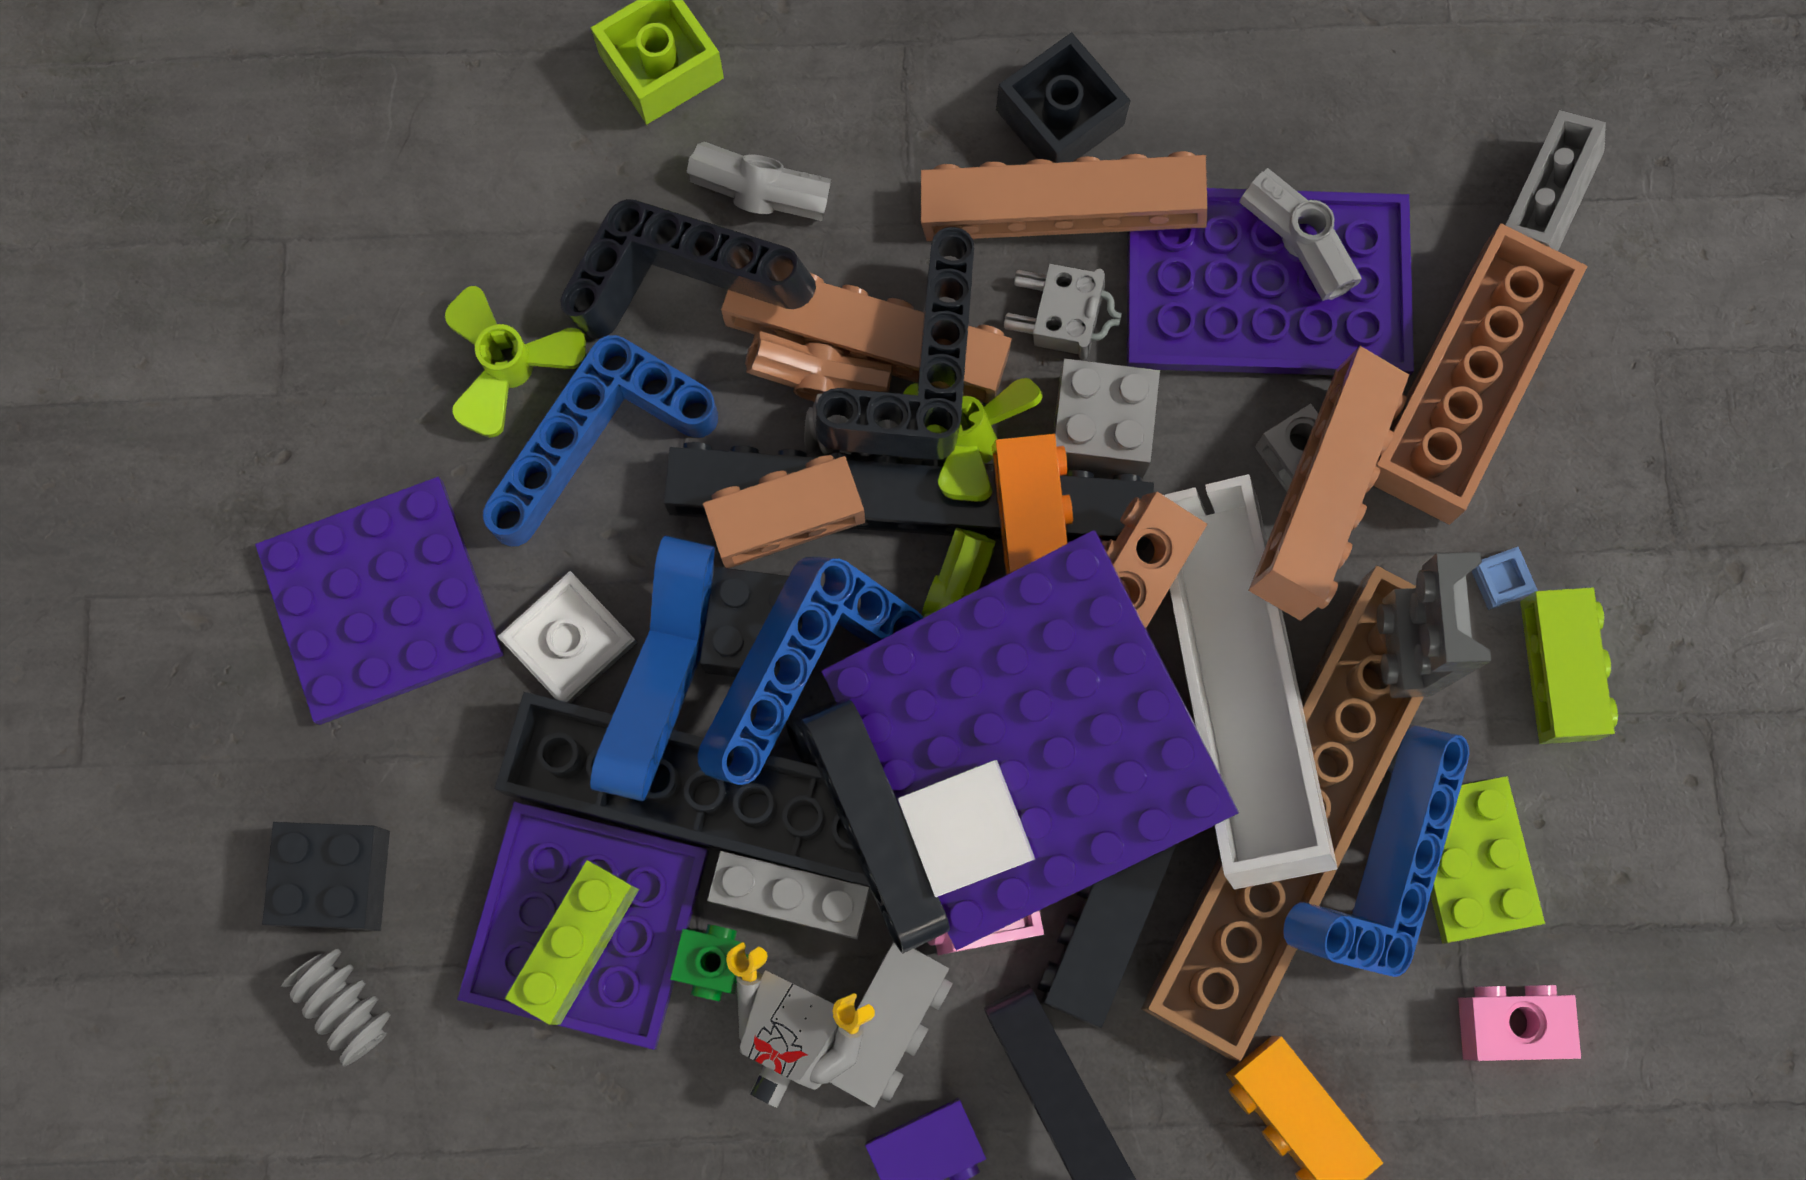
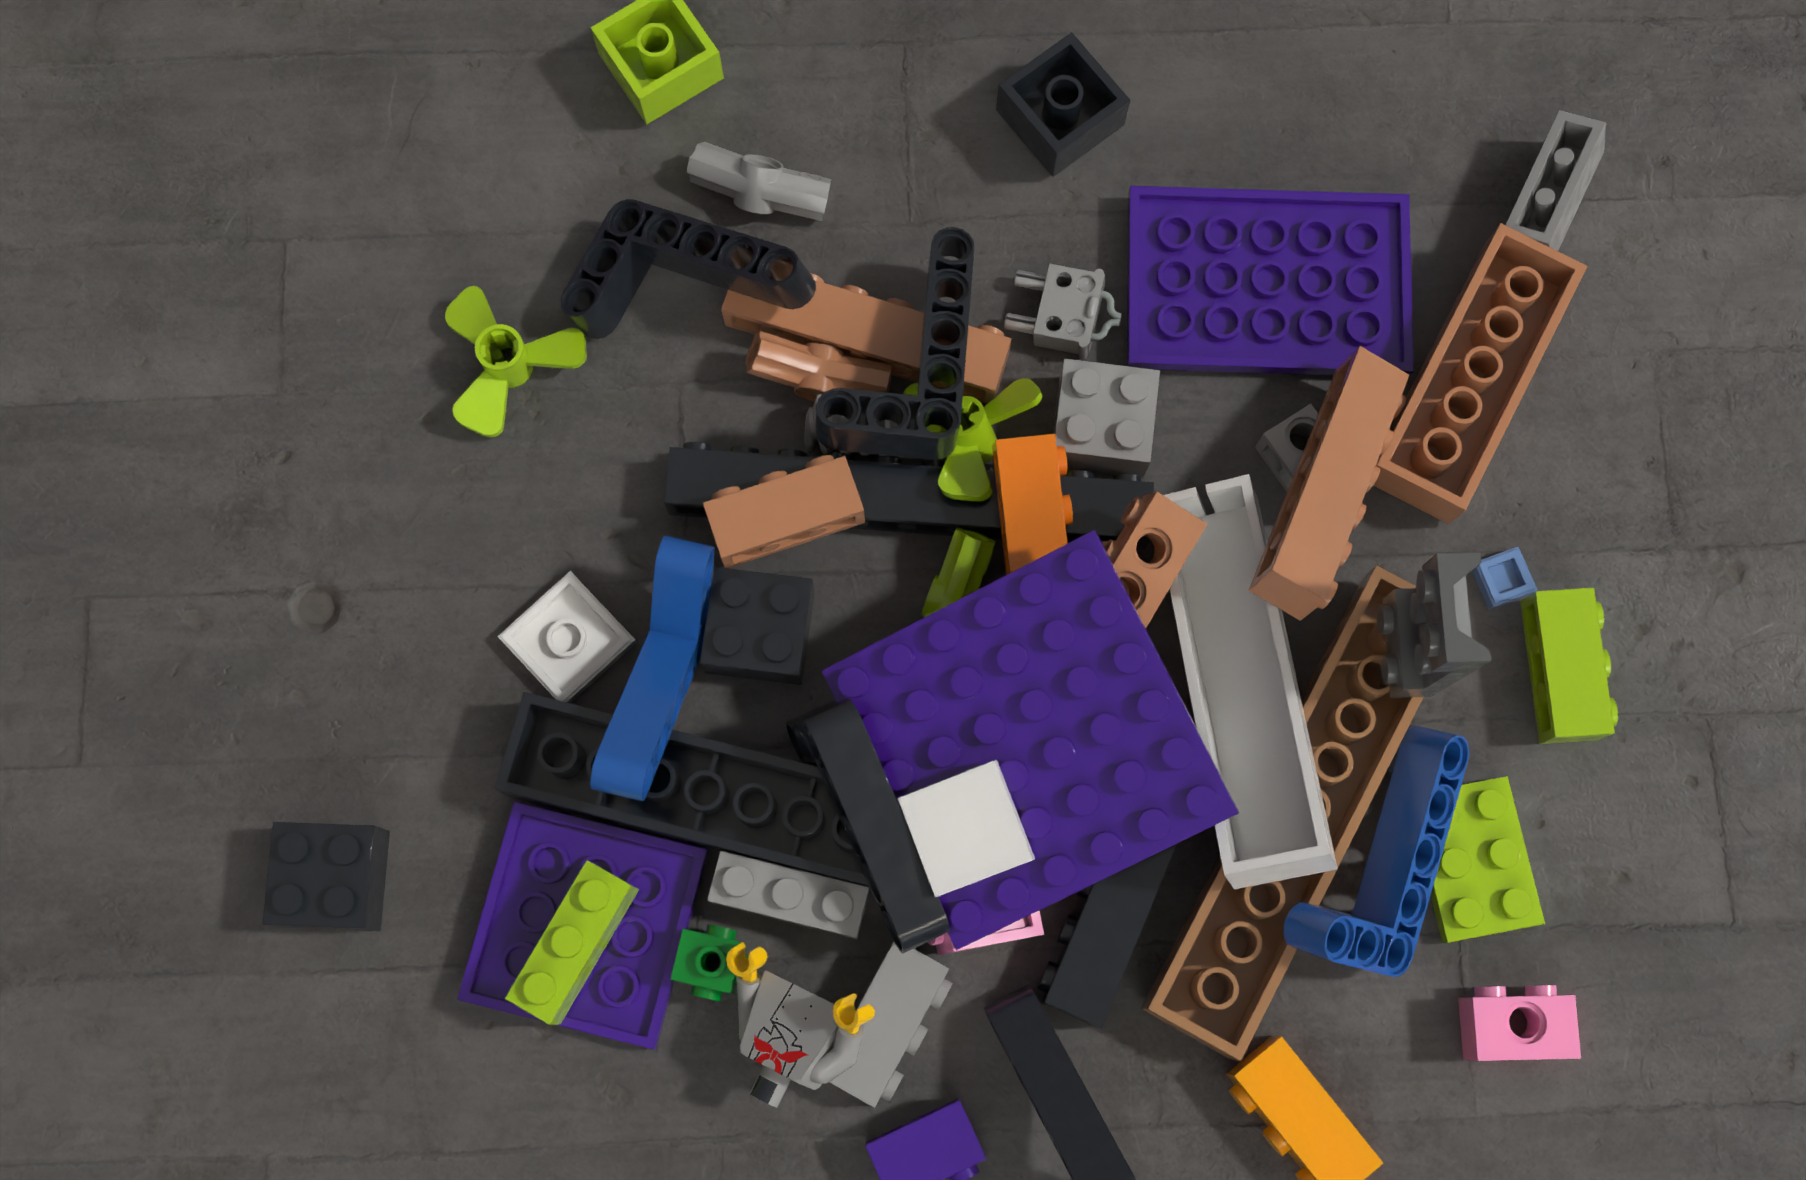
dark purple plate [255,476,504,725] -> none
light grey piece [281,949,391,1066] -> none
blue beam [483,335,718,546] -> none
blue beam [698,557,923,785] -> none
nougat brick [921,151,1207,241] -> none
light grey piece [1239,168,1362,301] -> none

